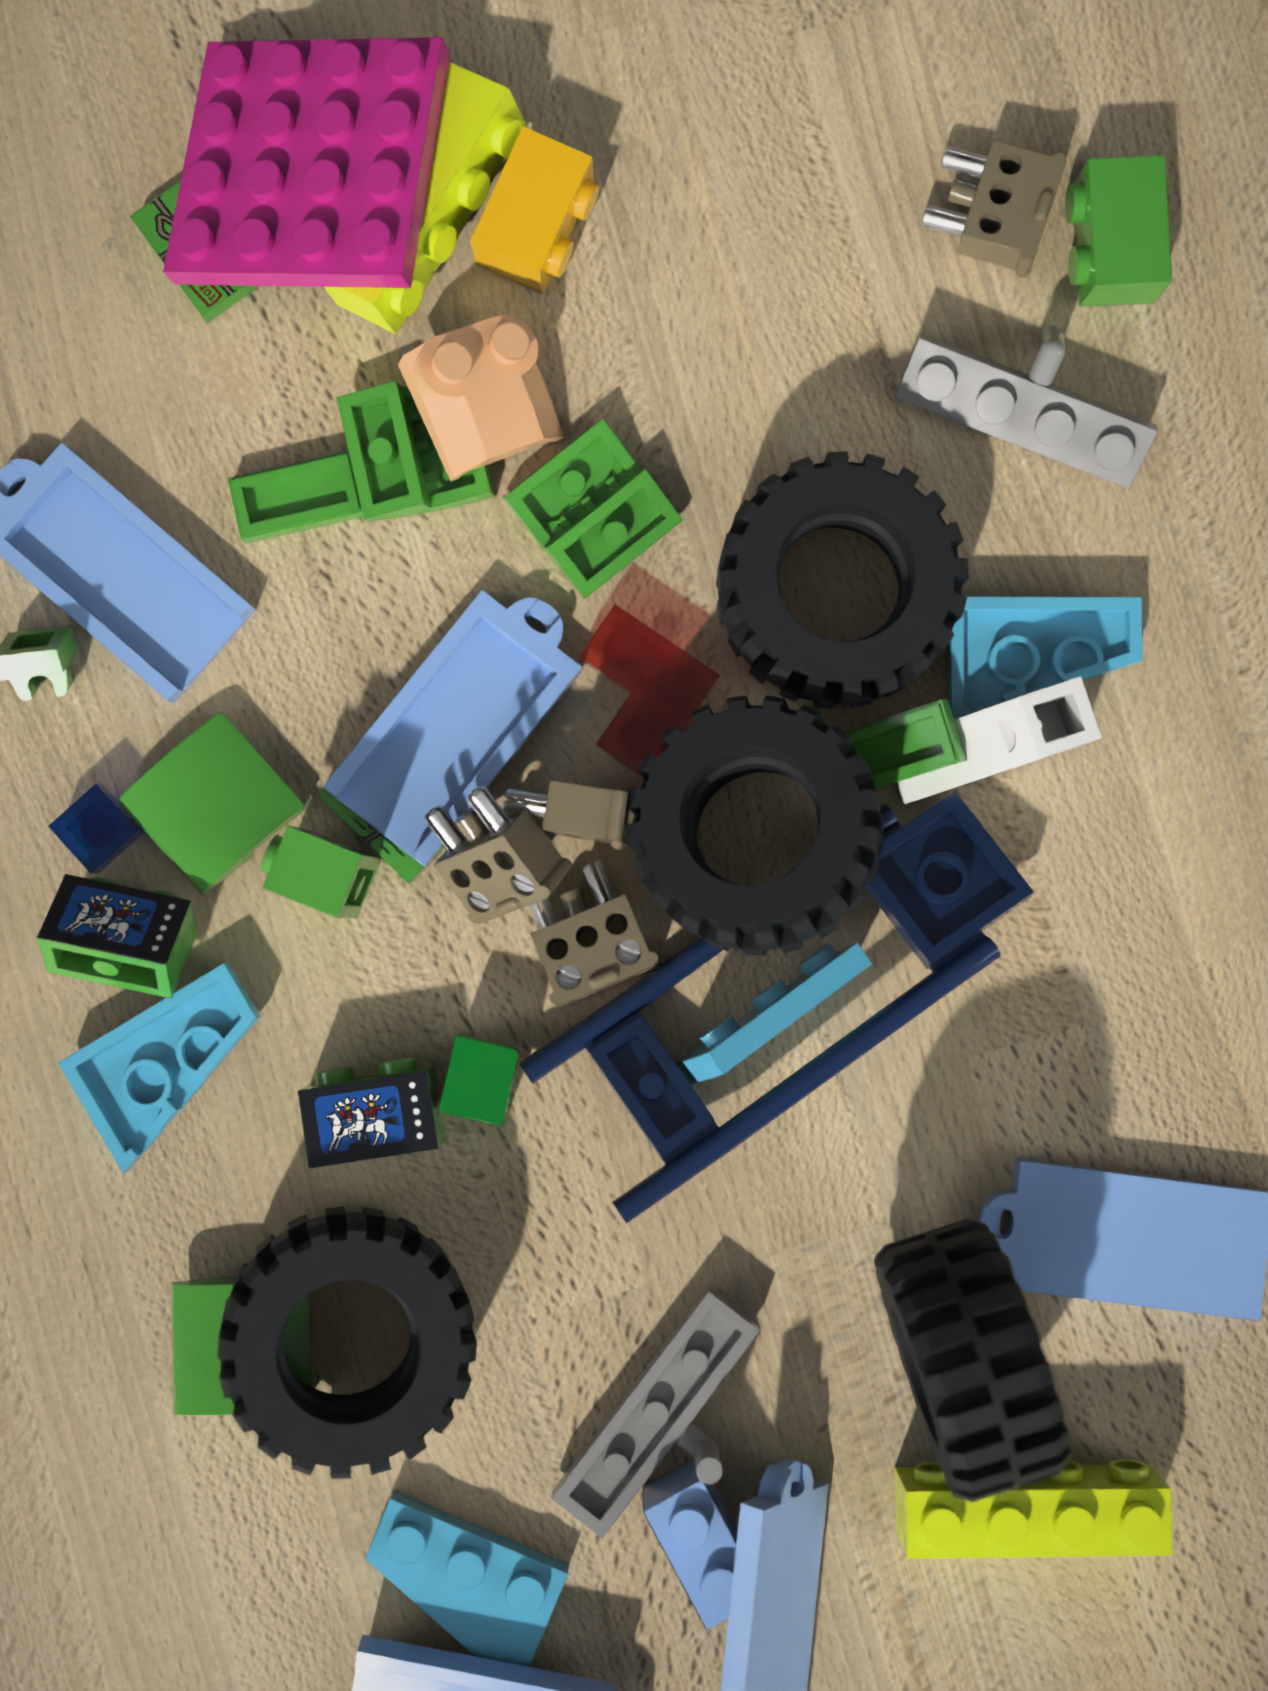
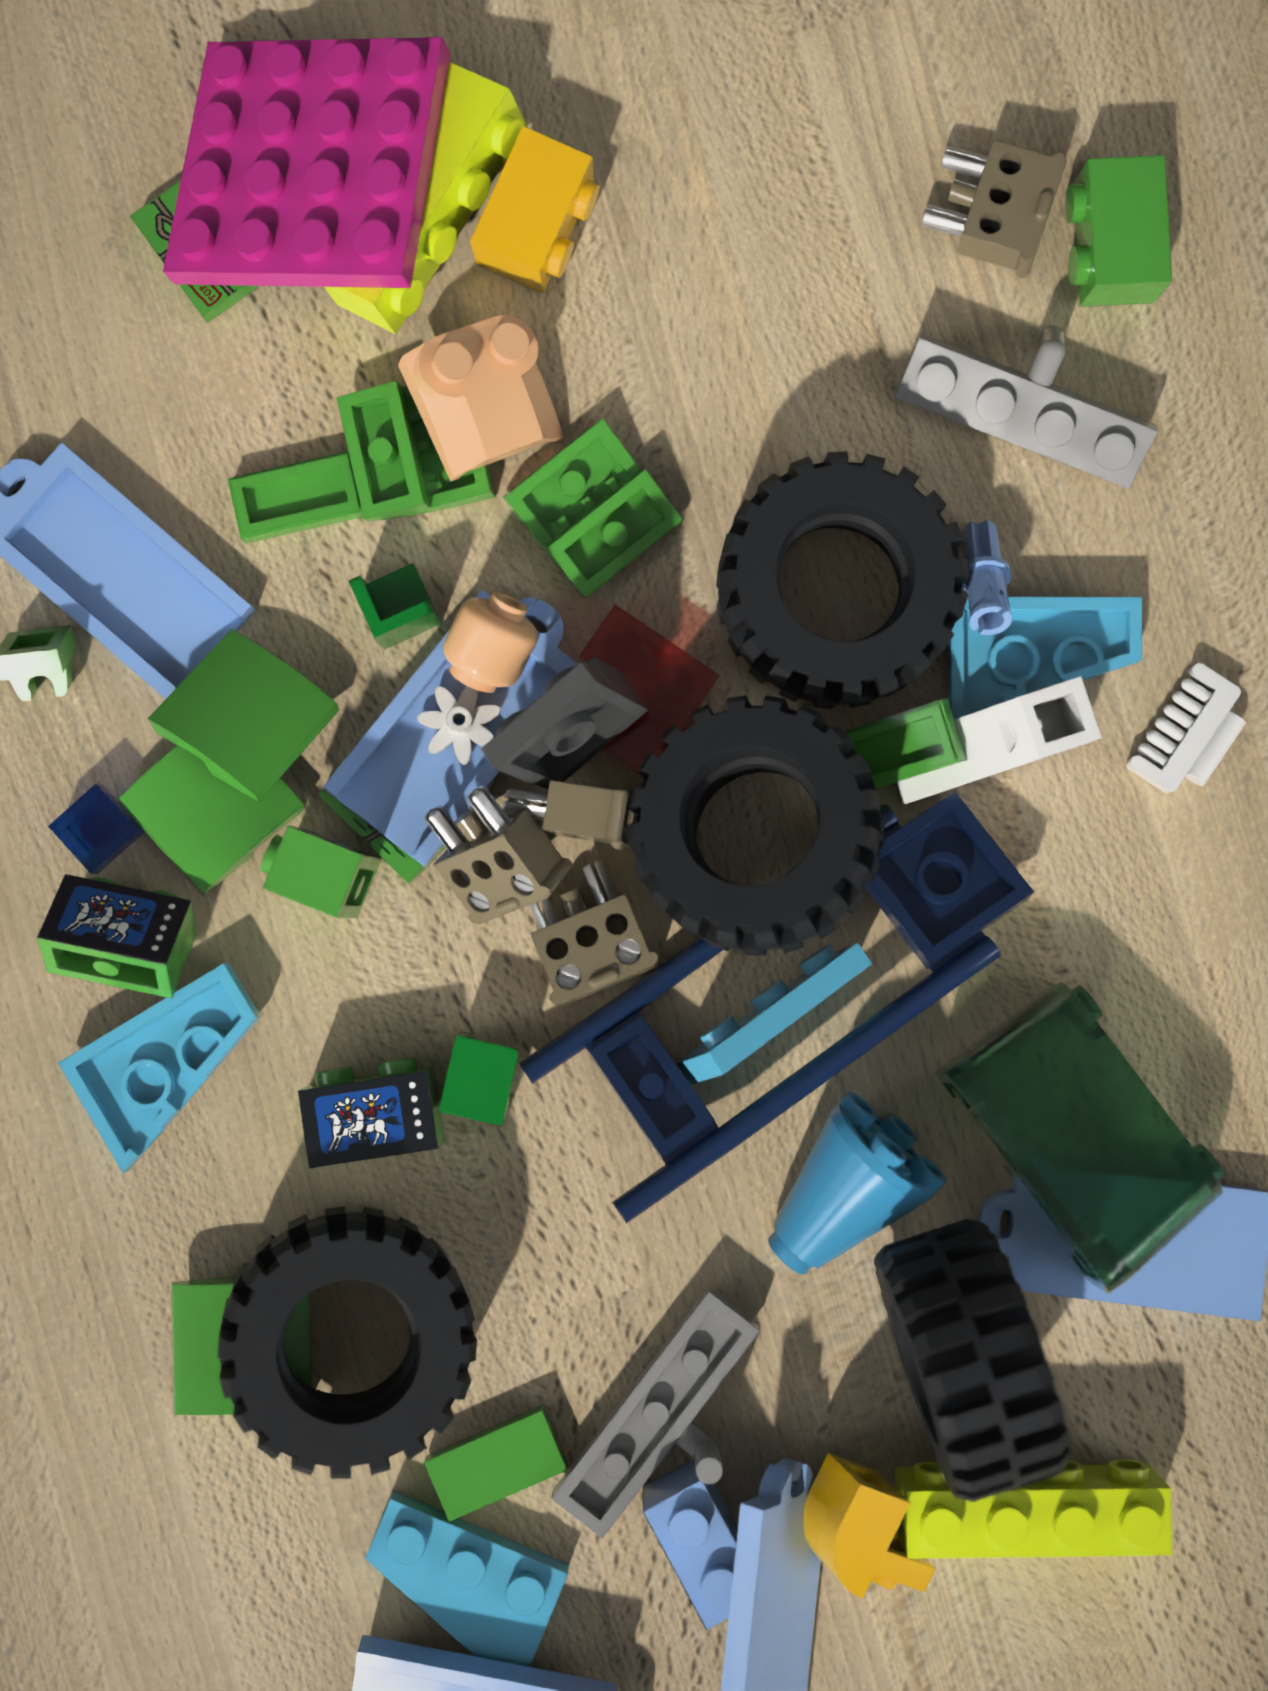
none -> bright green slope [148,629,339,802]
none -> green panel [348,563,442,649]
none -> white plant [417,686,500,765]
none -> bright green tile [424,1405,568,1522]
none -> light nougat head [443,592,539,693]
none -> dark grey plate [481,657,649,790]
none -> dark azure cone [768,1091,947,1275]
none -> yellow brick [803,1453,936,1599]
none -> clear green windscreen [934,982,1225,1294]
none -> light blue axle [962,520,1012,635]
none -> white piece [1126,663,1246,794]

